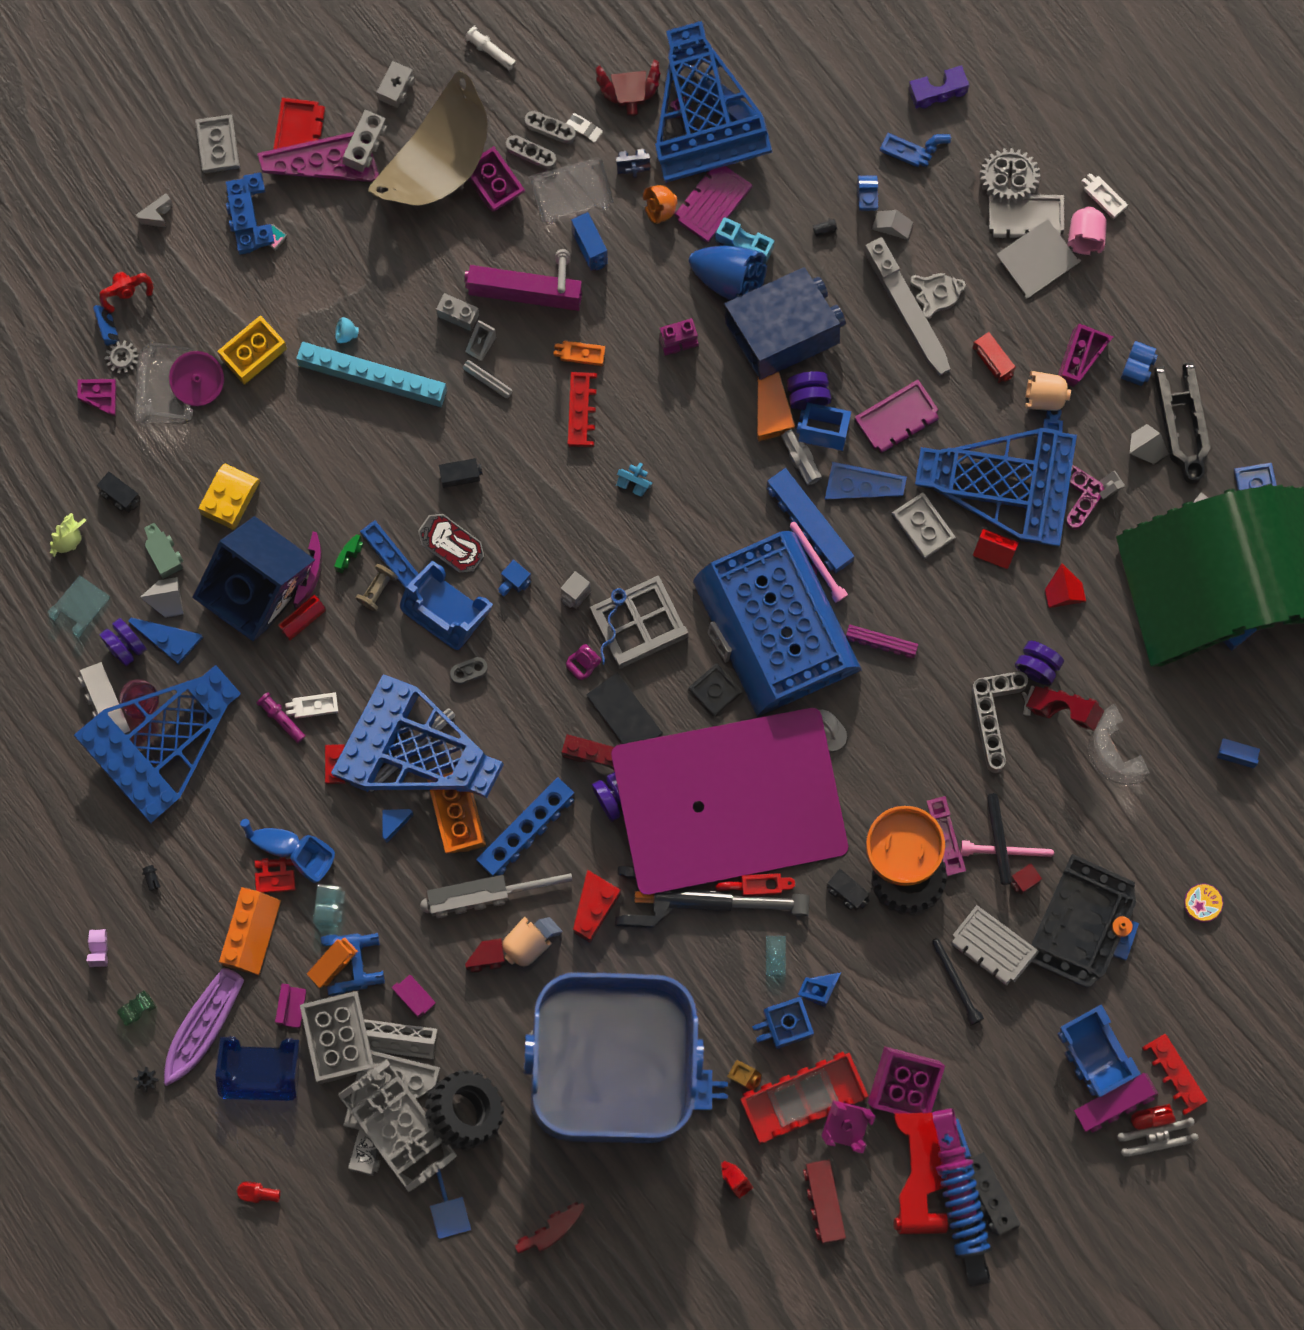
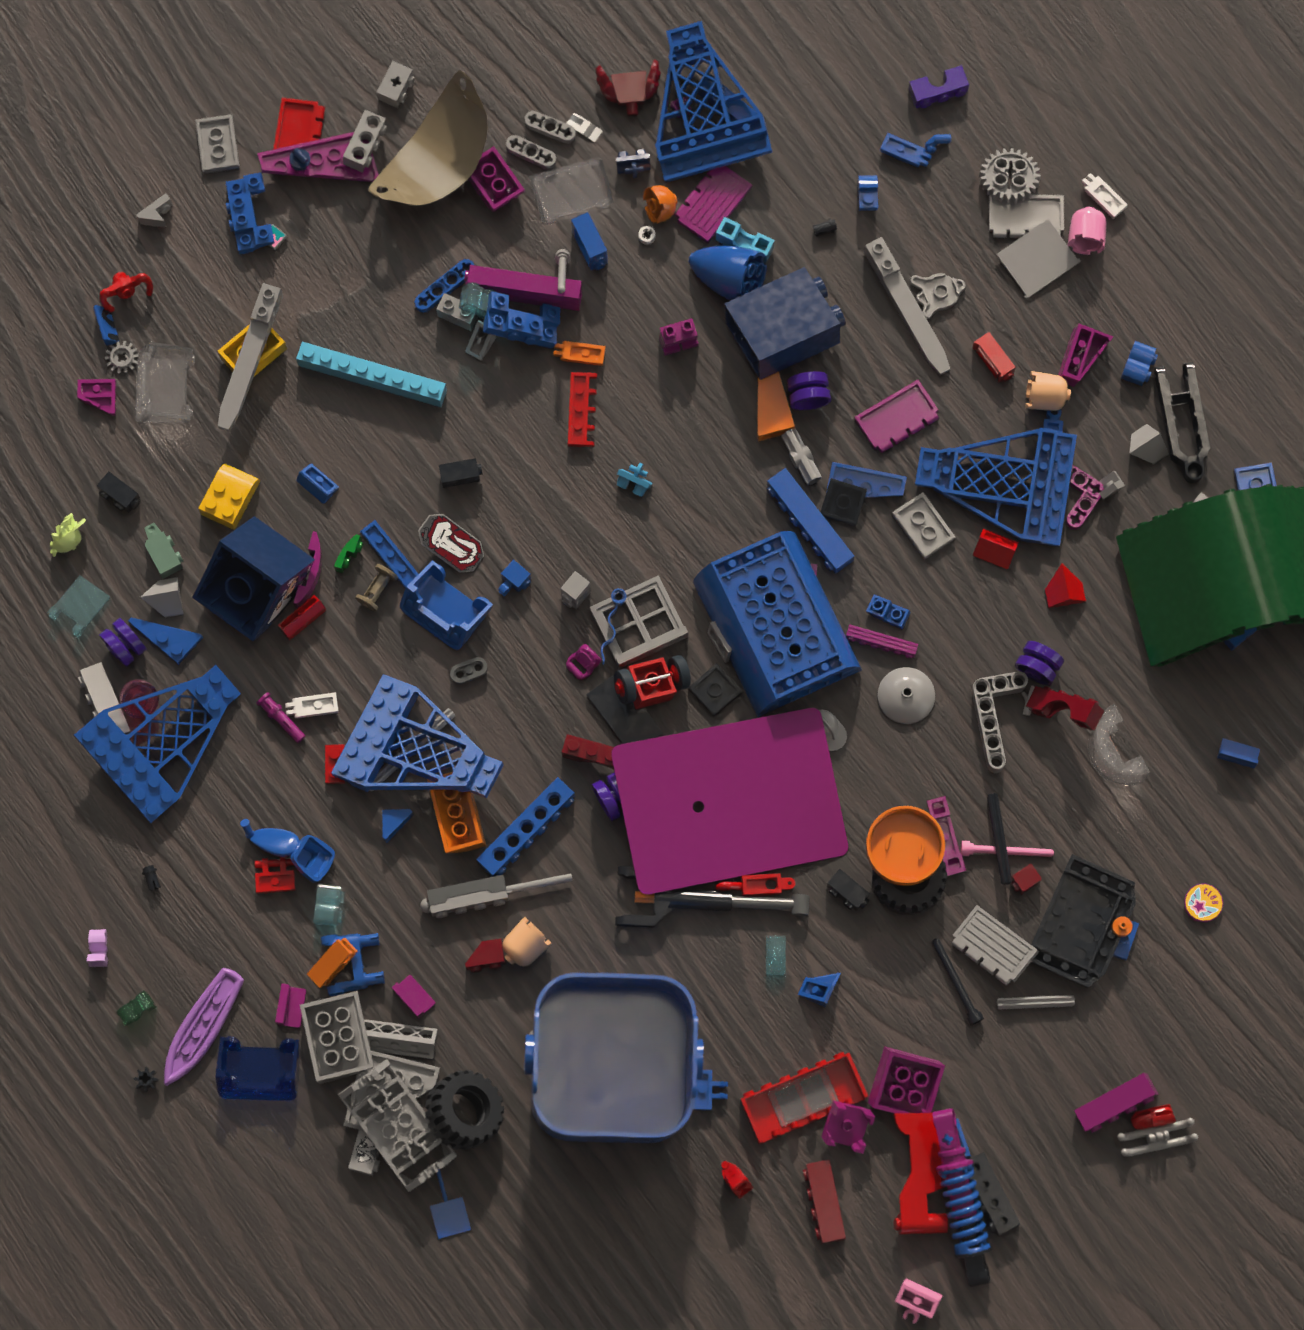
magenta piece [169,351,224,406] -> none
orange slope [219,887,281,975] -> none
red arm [237,1181,281,1203] -> none
medium azure brick [335,317,359,343] -> none
light grey axle [463,360,512,398] -> none
white pin [465,27,516,71] -> none
dark red slope [514,1202,585,1254] -> none
sand blue tile [535,917,562,938] -> none
red wedge [573,870,621,943] -> none
pearl gold bracket [727,1060,762,1091] -> none
blue hinge [752,997,814,1049] -> none
bright pink piece [790,522,848,603] -> none
blue window [796,402,851,451] -> none
light grey slope [872,210,913,240] -> none
blue cylinder [1057,1004,1140,1097] -> none
red hinge [1142,1033,1208,1115] -> none
none -> light grey piece [218,283,283,431]
none -> dark blue piece [289,148,311,171]
none -> blue slope [296,463,339,504]
none -> blue beam [415,259,474,313]
none -> clear light blue brick [459,282,496,319]
none -> blue bracket [483,291,560,349]
none -> brick [614,655,691,709]
none -> white bush [639,226,655,245]
none -> black tile [820,478,867,525]
none -> blue slope [866,595,910,629]
none -> light grey dish [877,667,935,724]
none -> bright pink brick [895,1279,943,1323]
none -> light grey axle [997,995,1075,1009]

